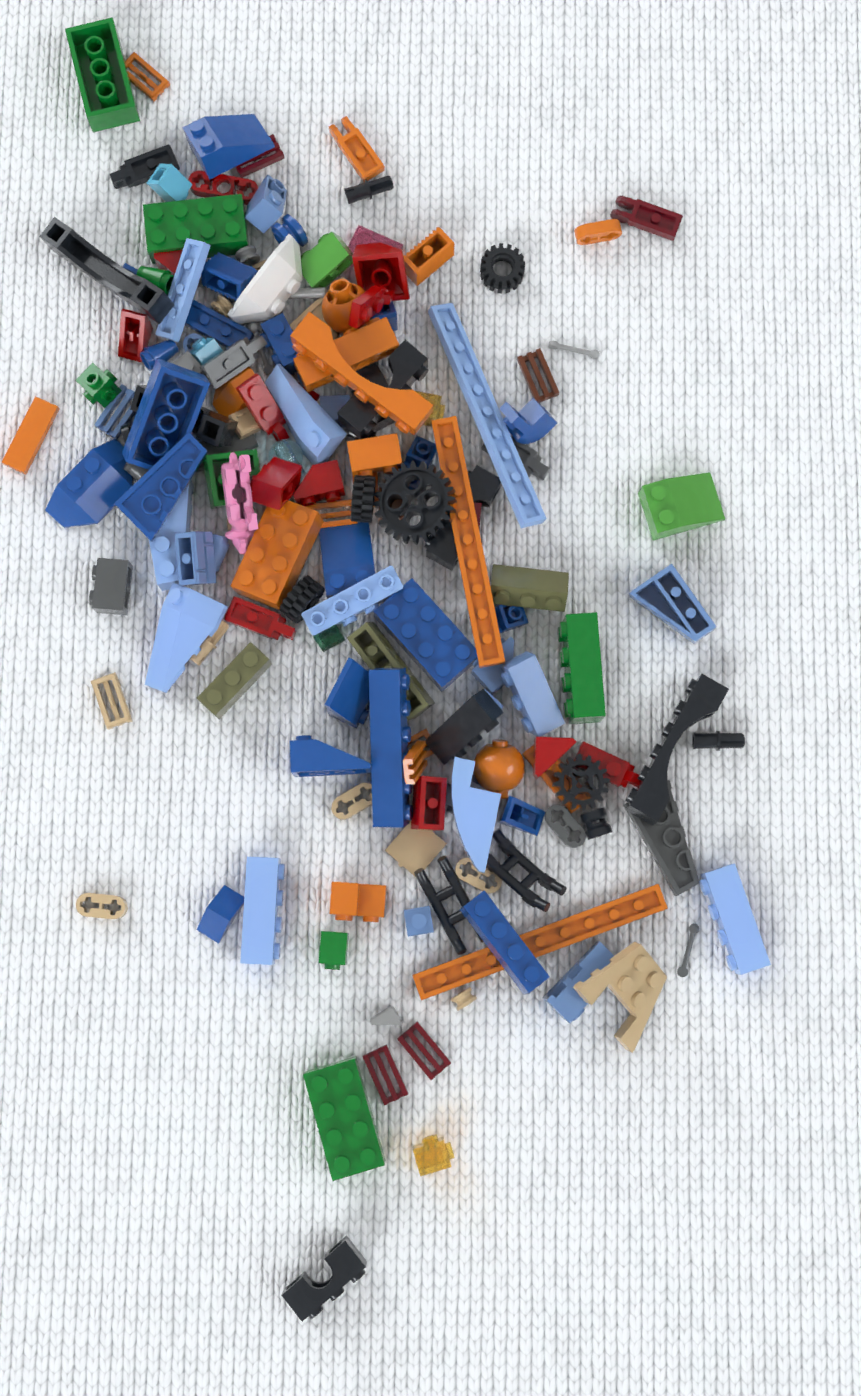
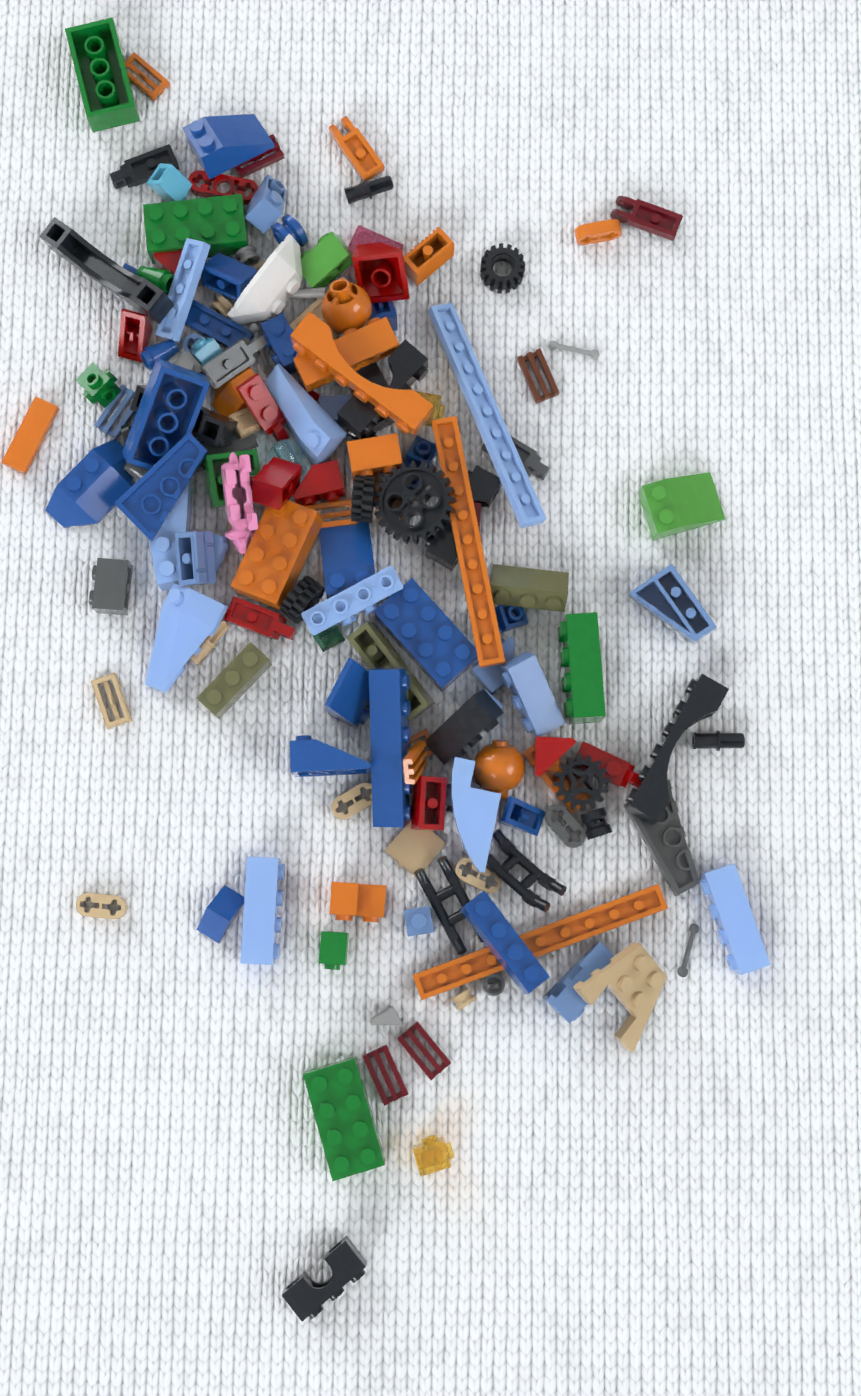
red hinge [348,285,394,329] -> none
blue brick [499,398,558,444] -> none
none -> dark grey hinge [483,974,505,996]

